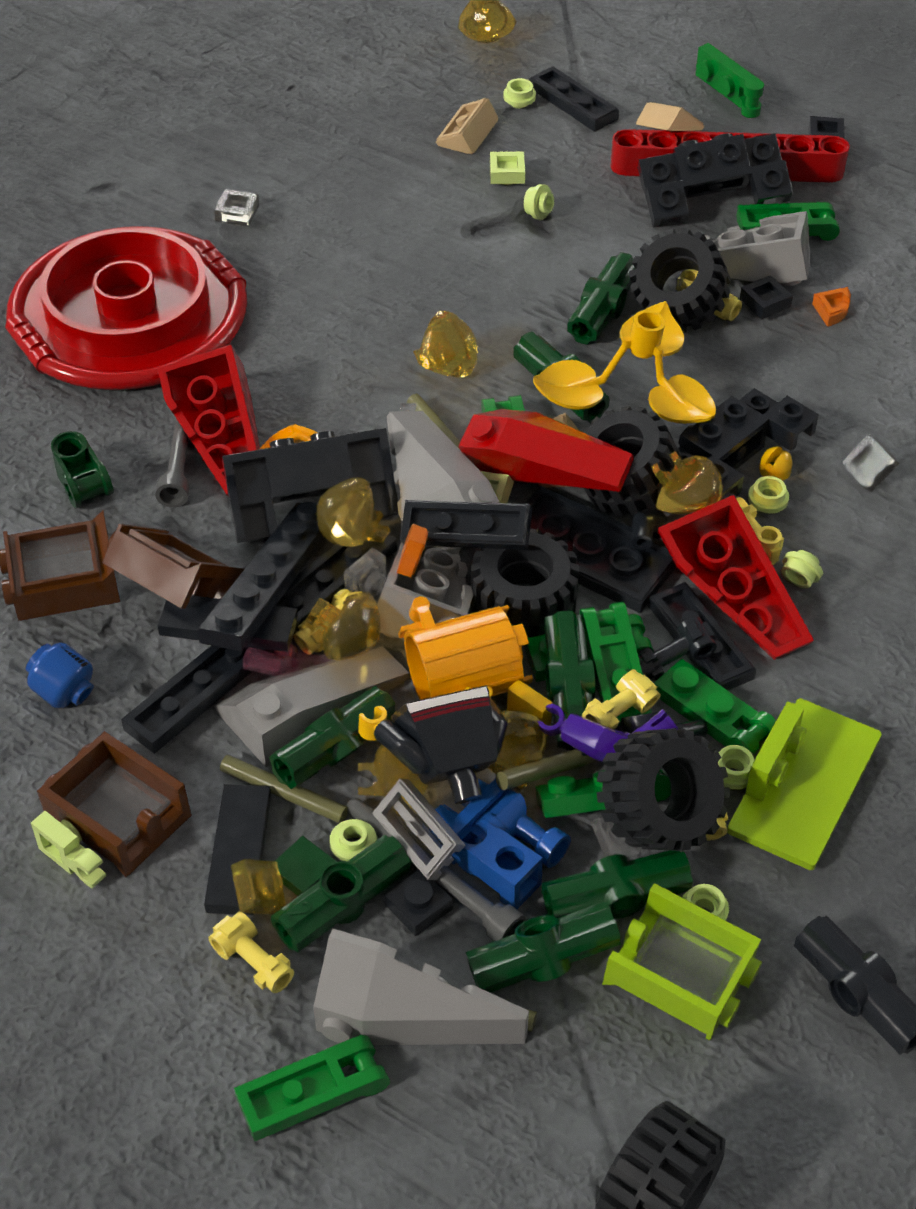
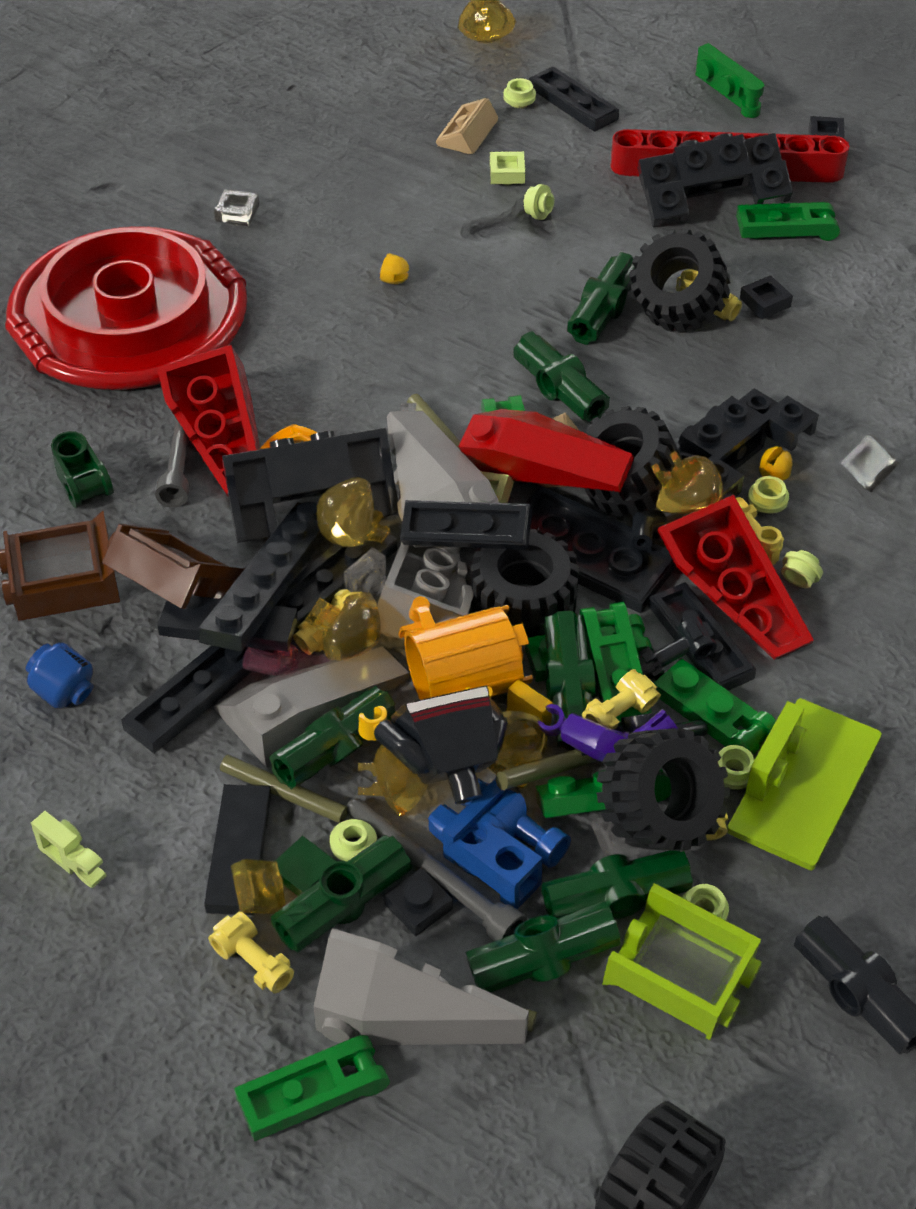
reddish brown window [37,731,192,878] -> none
light grey tile [372,778,465,880] -> none
orange tile [396,524,428,578] -> none
clear yellow piece [413,310,478,378] -> none
yellow plant [533,301,716,424] -> none
tan slope [636,102,705,131] -> none
light grey wedge [682,211,810,286] -> none
orange tile [812,287,851,327] -> none
none -> yellow hinge [380,253,409,285]

